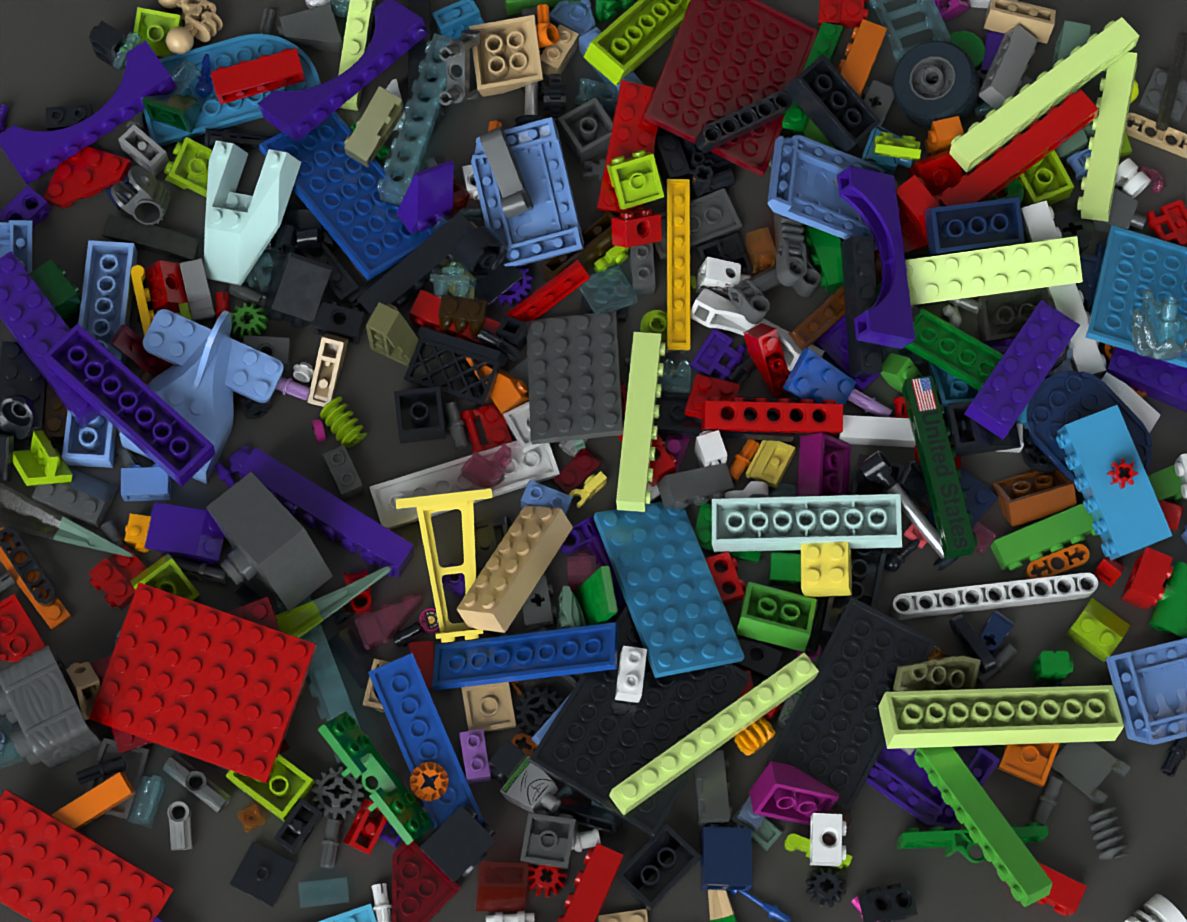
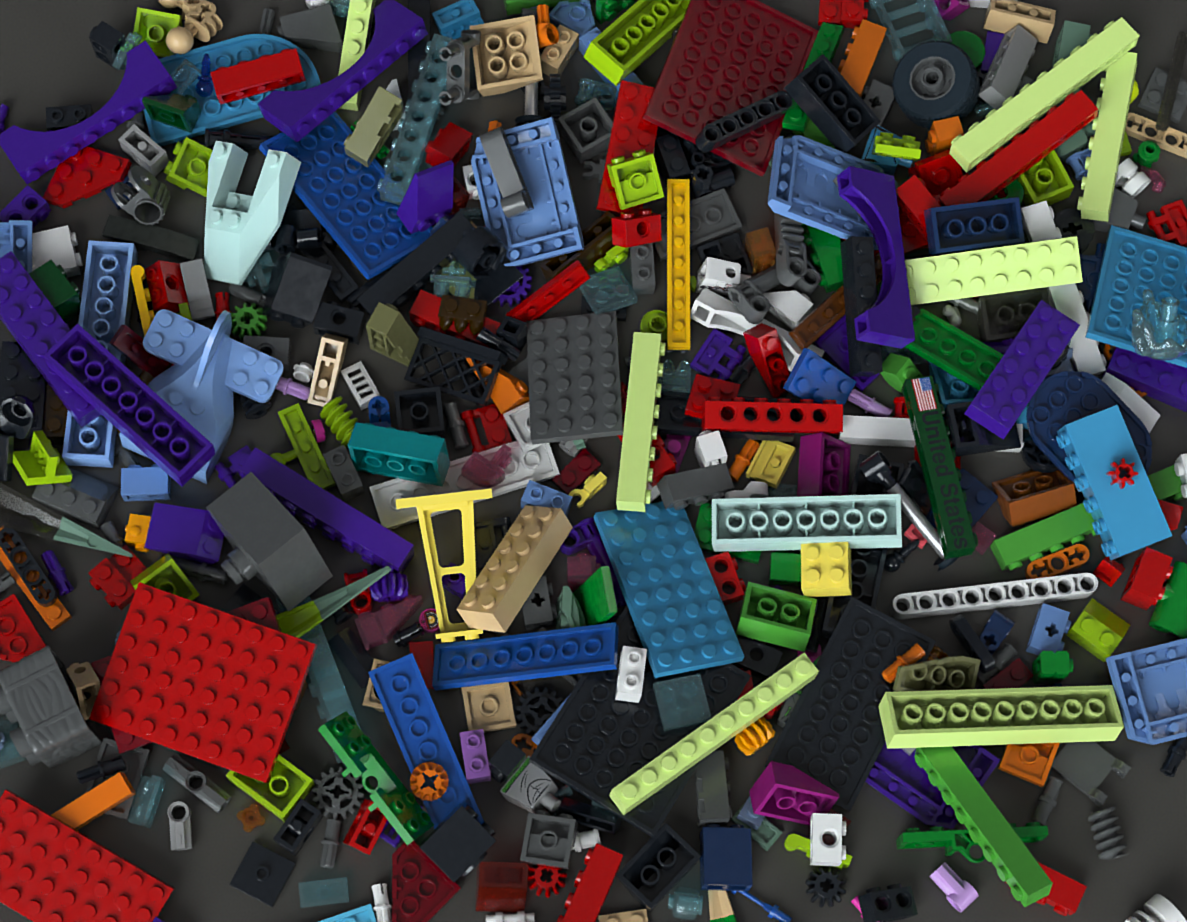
none -> white brick [32,225,83,278]
none -> dark purple axle [41,550,74,596]
none -> lime plate [270,403,336,490]
none -> white slope [341,361,380,410]
none -> teal brick [348,422,450,487]
none -> blue piece [368,396,391,428]
none -> dark purple gear [370,572,409,603]
none -> red brick [425,122,473,167]
none -> clear light blue plate [653,674,711,731]
none -> clear light blue head [668,887,703,920]
none -> white slope [763,290,813,329]
none -> orange axle [882,643,926,683]
none -> lavender piece [929,862,979,913]
none -> dark red plate [982,658,1034,689]
none -> medium blue brick [1025,603,1071,656]
none -> green brick [1132,141,1160,170]

